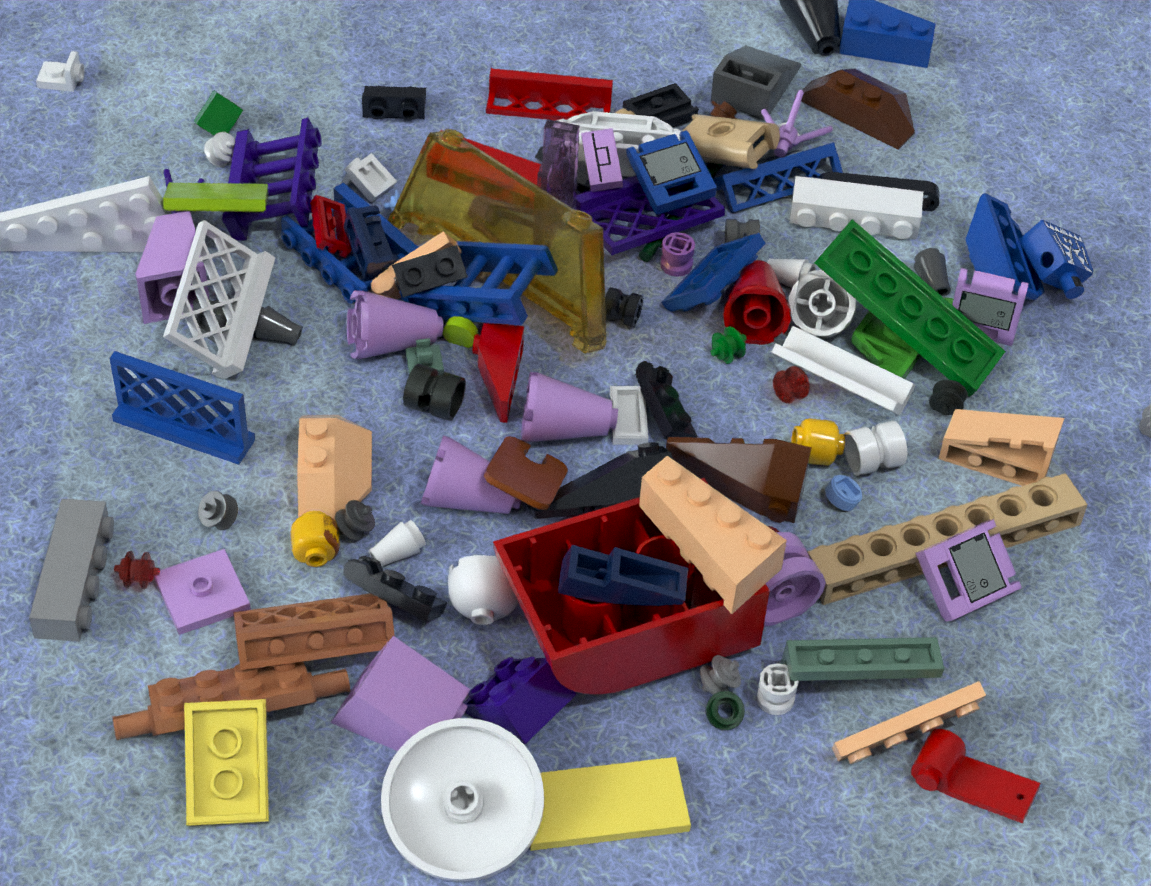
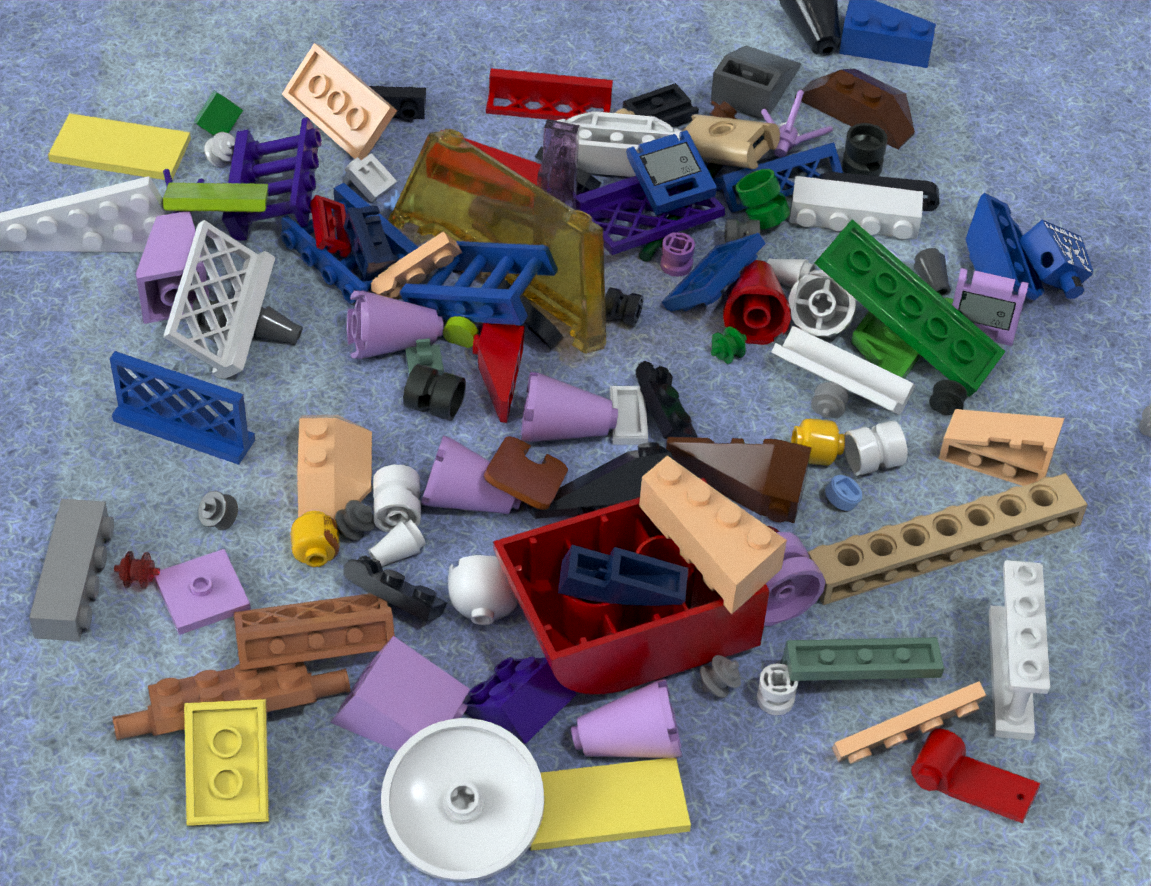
white bracket [36,51,85,92] -> none
black hinge [392,245,468,297] -> none
lavender tile [581,128,623,192] -> none
dark green plate [705,691,745,730] -> none
clear red wheel [773,366,810,404] -> none
lavender container [916,519,1022,621] -> none
none -> light yellow tile [48,113,191,180]
none -> light nougat plate [281,43,397,160]
none -> white wheel [373,464,421,532]
none -> black beam [497,279,564,350]
none -> lavender cone [571,679,682,758]
none -> green wheel [735,169,791,230]
none -> light grey wheel [811,382,849,418]
none -> pearl dark grey wheel [842,123,888,176]
none -> white fence [989,560,1050,740]

